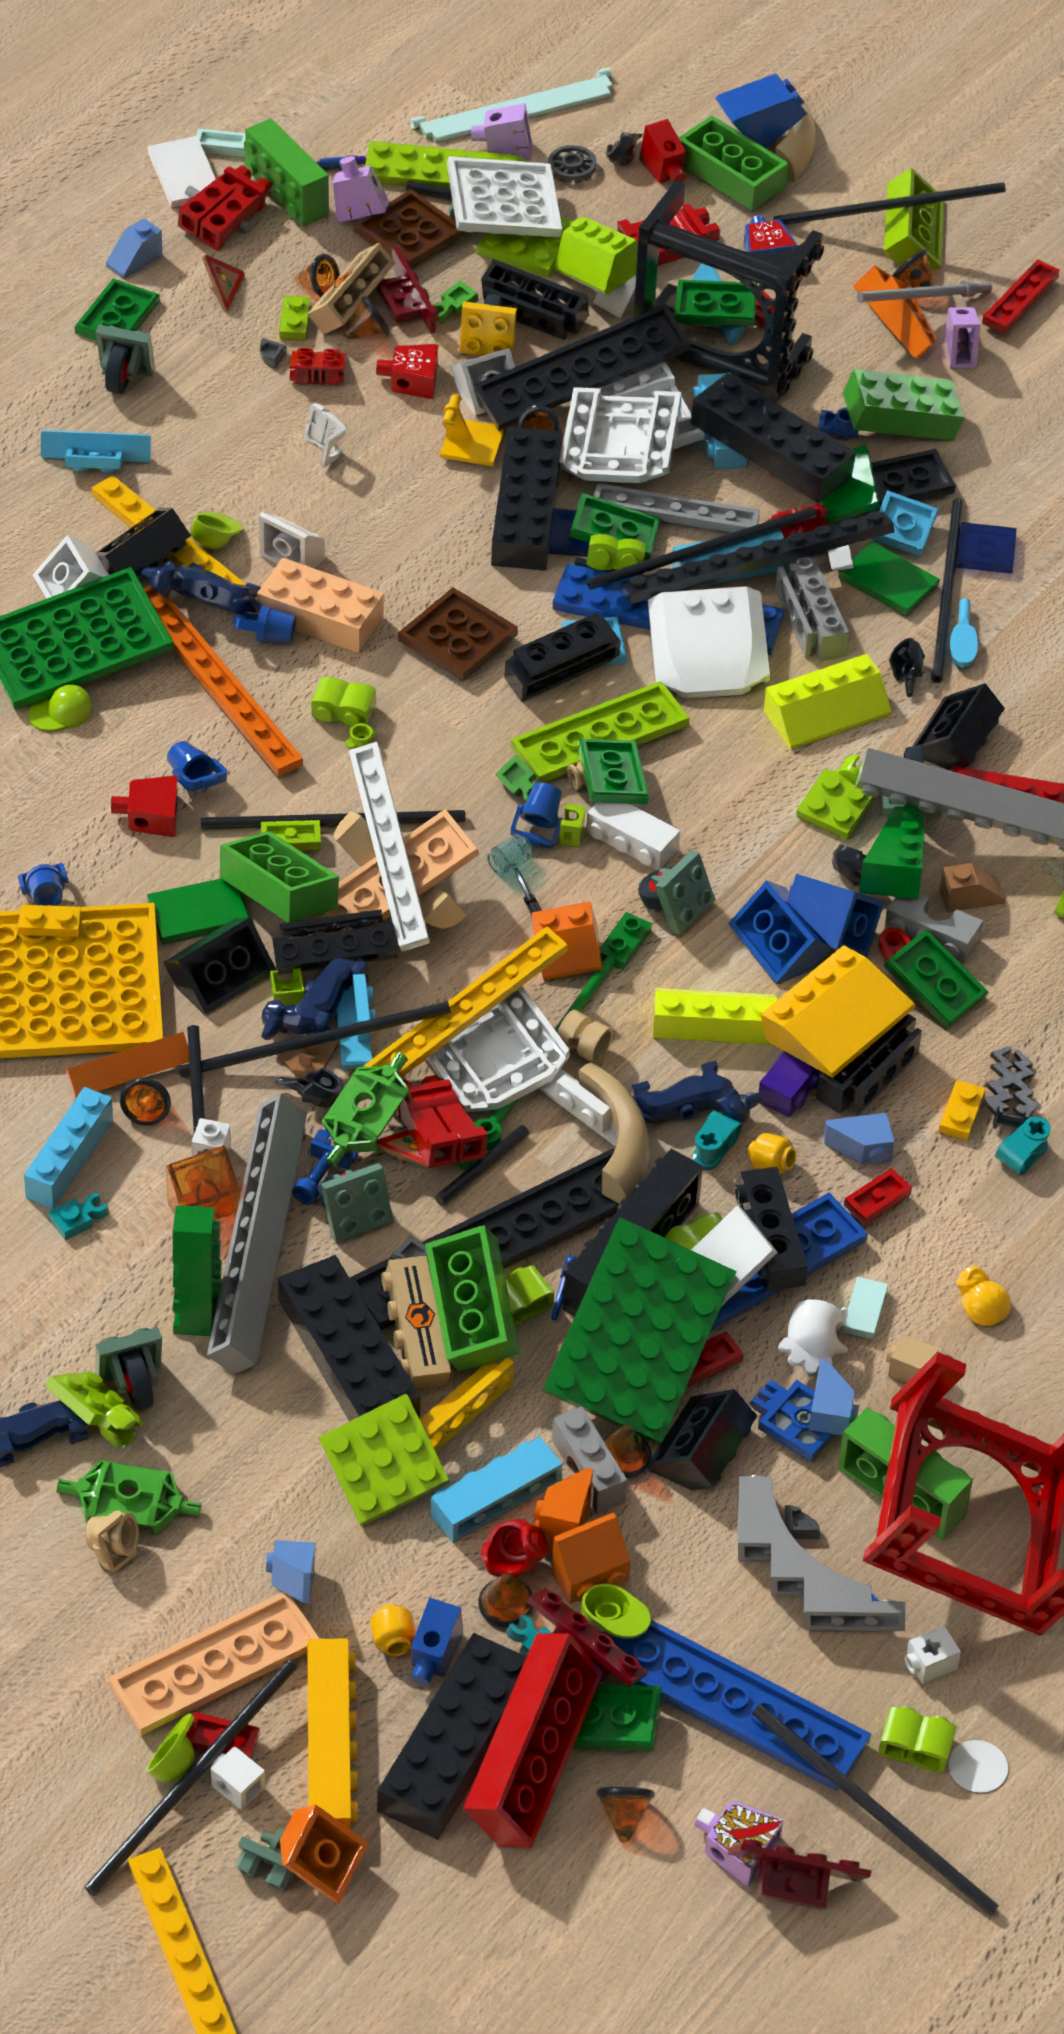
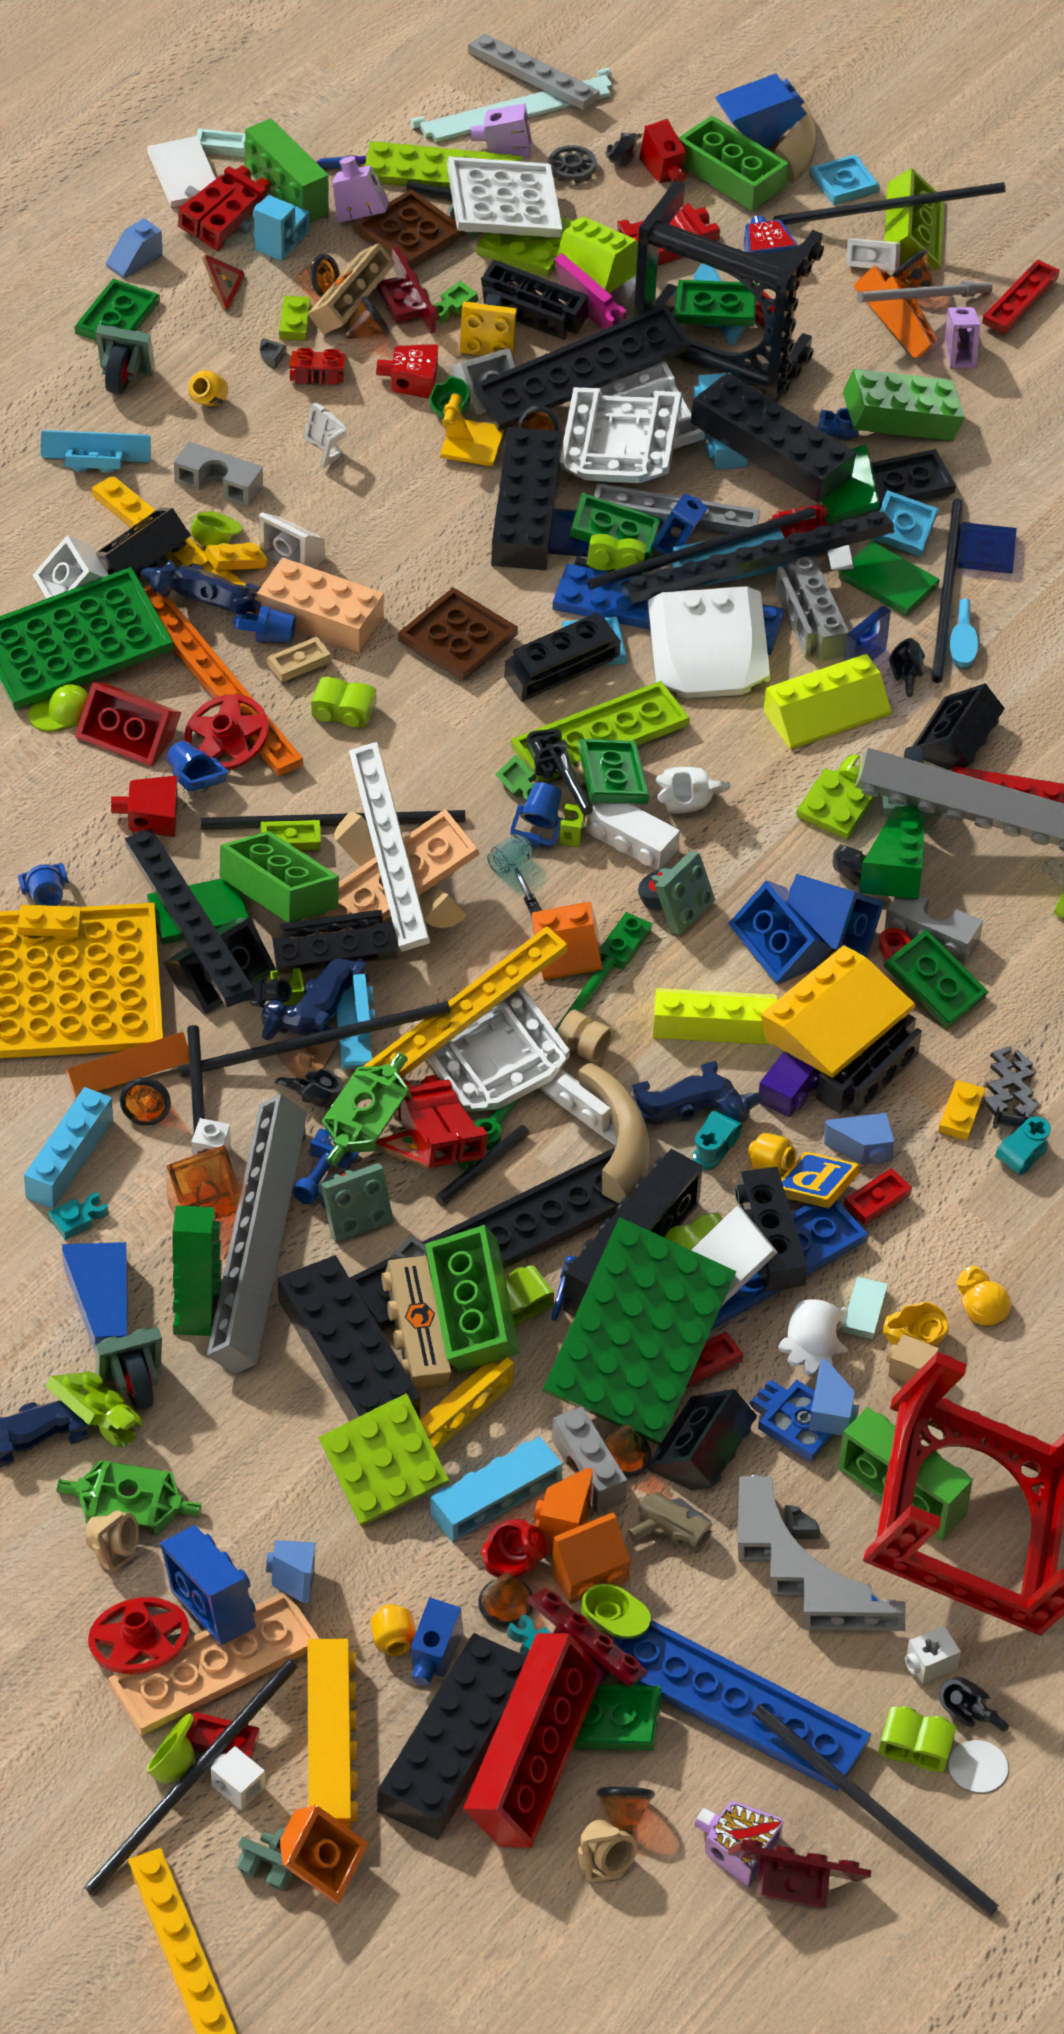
lime plate [346,723,377,749] -> none
medium nougat slope [940,863,1005,912] -> none
none -> blue slope [62,1242,128,1352]
none -> red slope [75,682,182,766]
none -> red wheel [88,1597,190,1674]
none -> black plate [124,828,255,1008]
none -> blue brick [160,1525,256,1646]
none -> light grey arch [174,442,263,507]
none -> red wheel [184,694,269,770]
none -> yellow head [188,370,228,408]
none -> yellow plate [204,542,268,571]
none -> black piece [246,978,292,1008]
none -> medium azure brick [253,195,310,261]
none -> tan plate [267,637,331,682]
none -> green hair [429,376,471,419]
none -> light grey plate [468,33,600,110]
none -> black piece [527,729,593,815]
none -> dark pink tile [554,253,627,330]
none -> tan piece [578,1820,637,1883]
none -> dark tan piece [628,1492,713,1553]
none -> blue torso [651,493,708,555]
none -> white piece [656,767,731,814]
none -> tile [781,1151,860,1208]
none -> medium azure tile [810,154,880,205]
none -> clear blue tile [844,605,891,661]
none -> white plate [847,238,900,270]
none -> yellow hair [883,1301,949,1346]
none -> black piece [939,1676,1009,1732]

